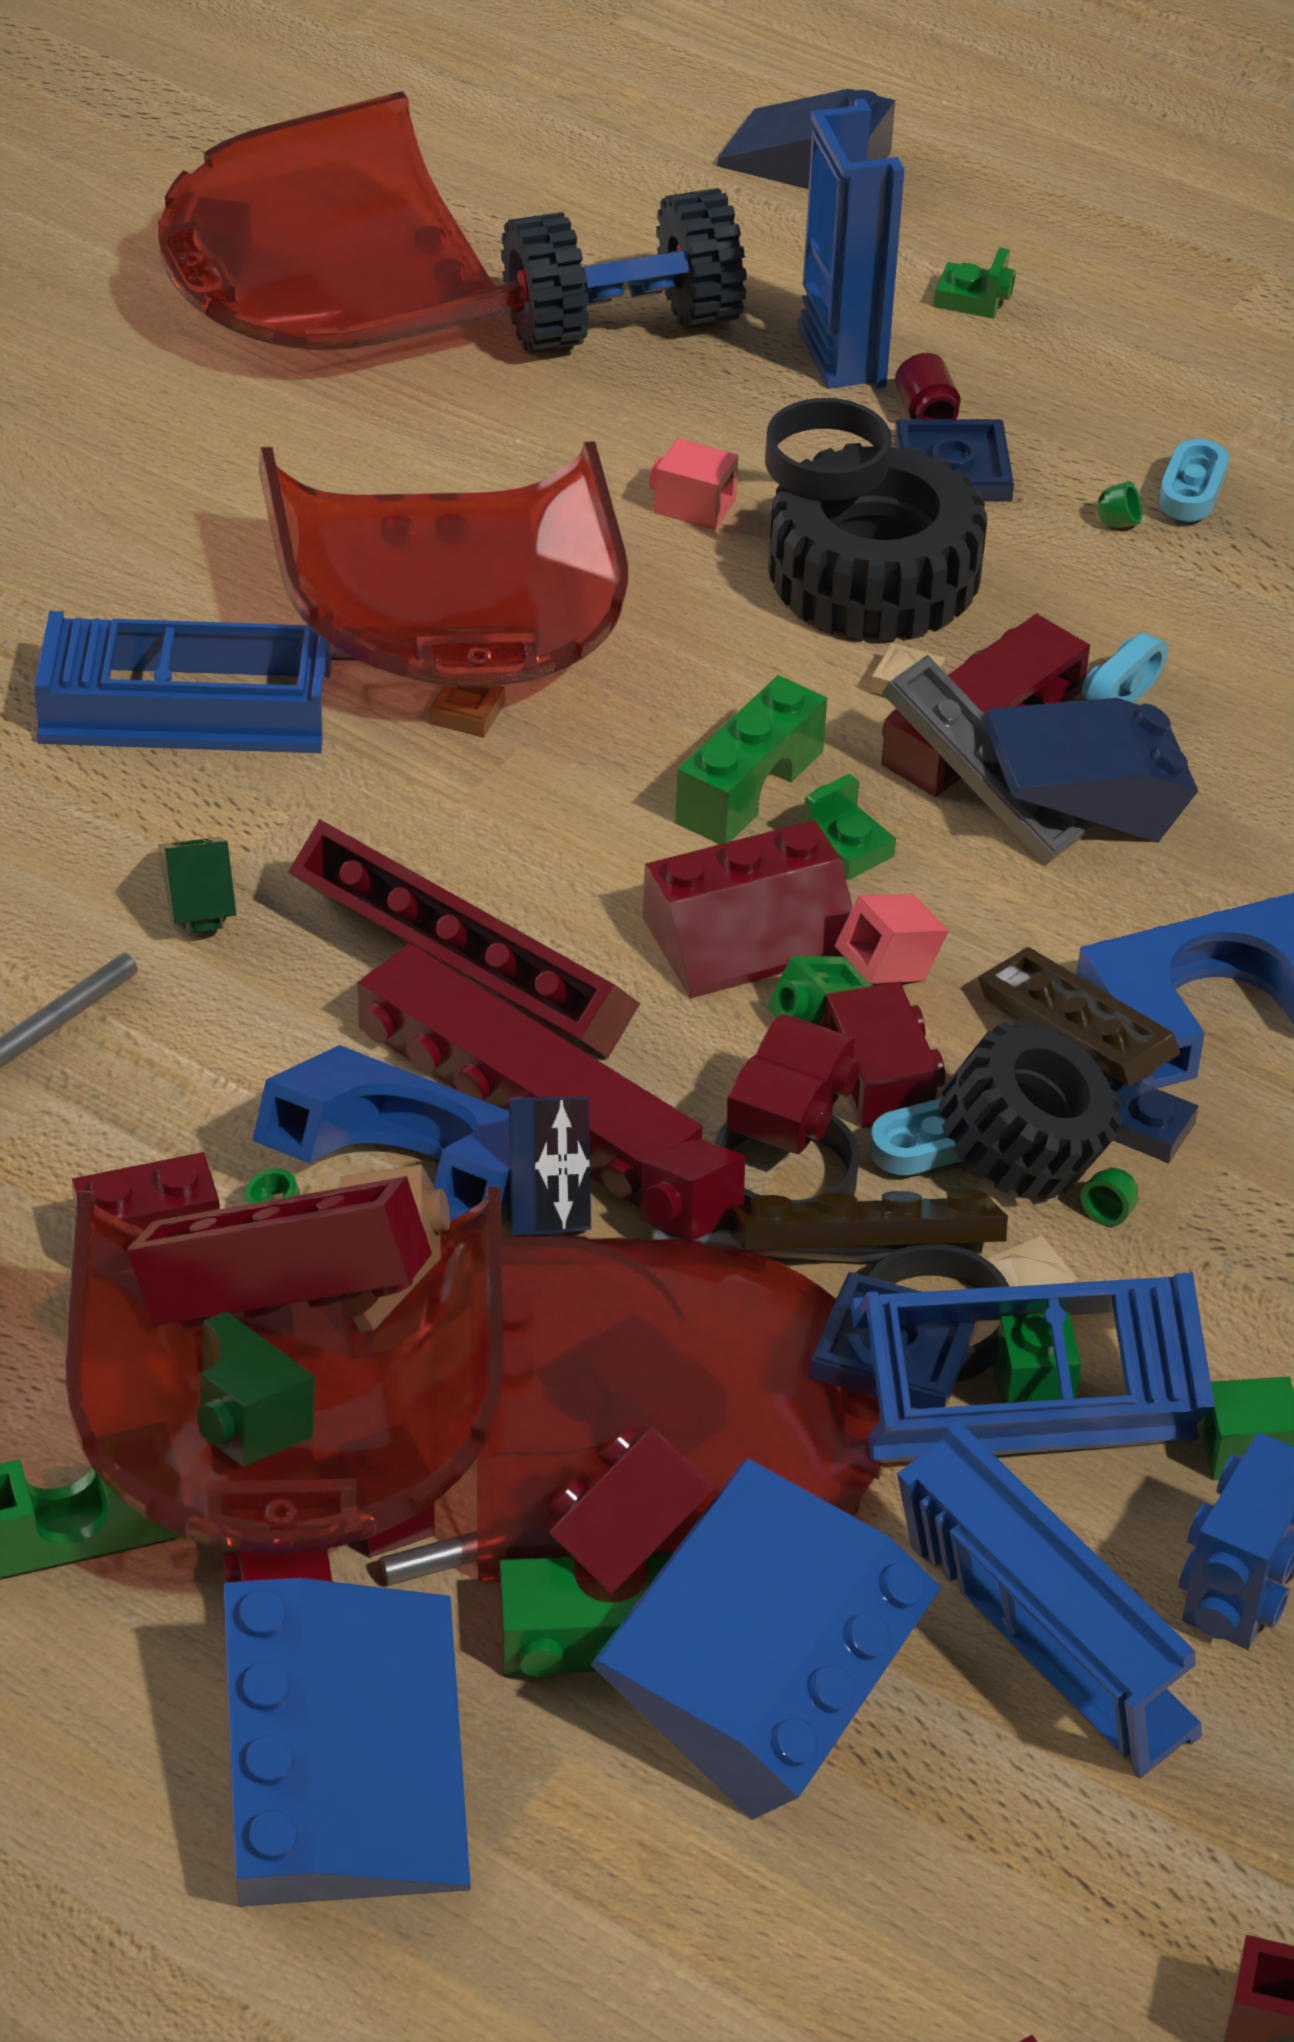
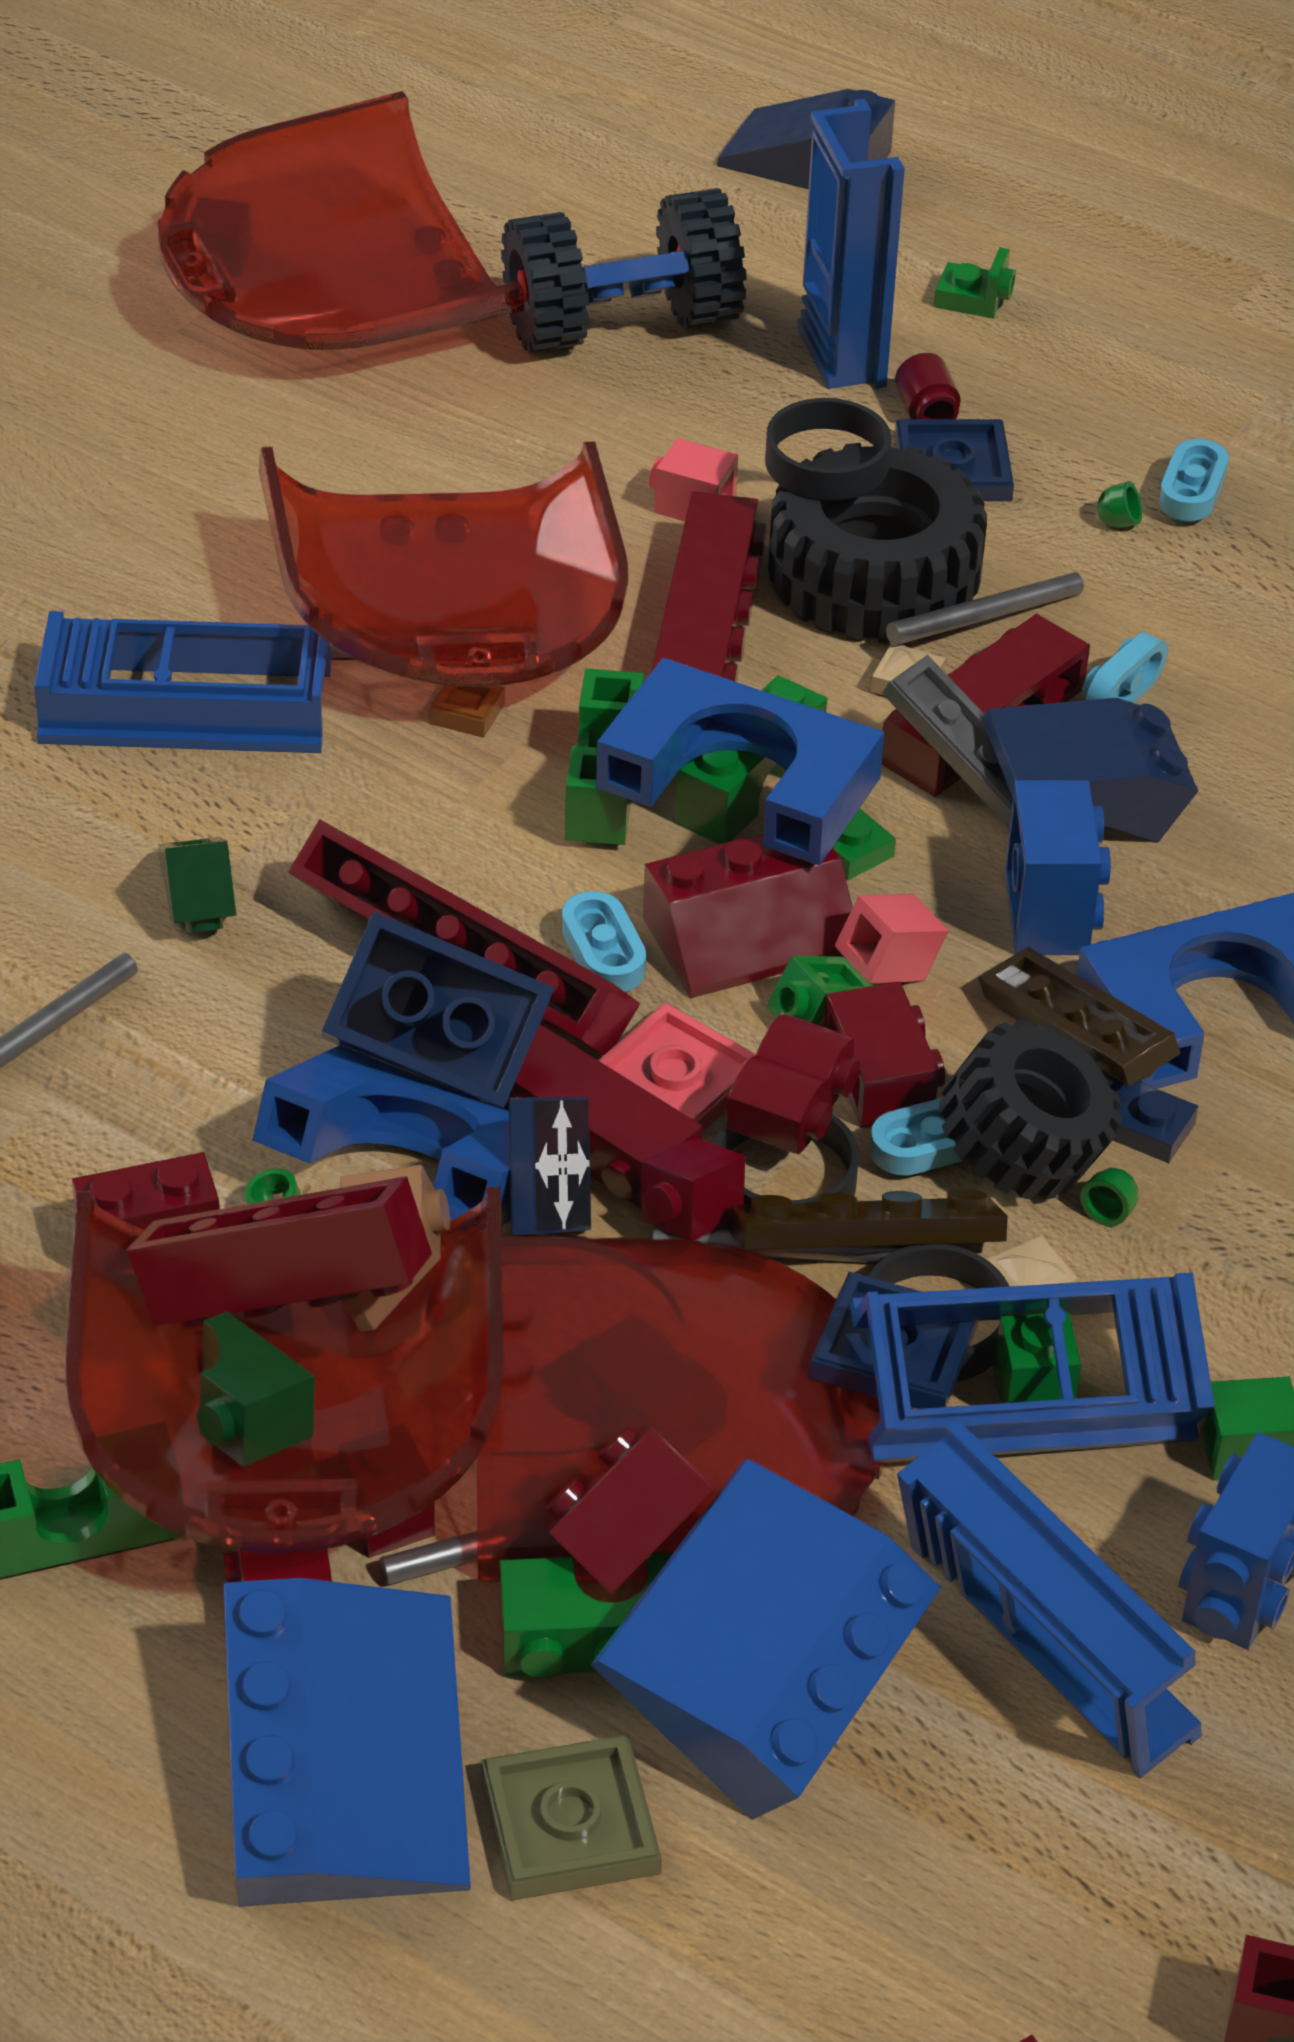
none -> dark blue slope [321,911,555,1109]
none -> olive tile [481,1734,662,1901]
none -> medium azure plate [562,891,646,992]
none -> green arch [565,668,644,845]
none -> blue arch [596,658,884,866]
none -> coral tile [598,1002,756,1132]
none -> dark red brick [651,491,767,682]
none -> flat silver bar [886,572,1084,645]
none -> blue brick [1004,780,1111,955]

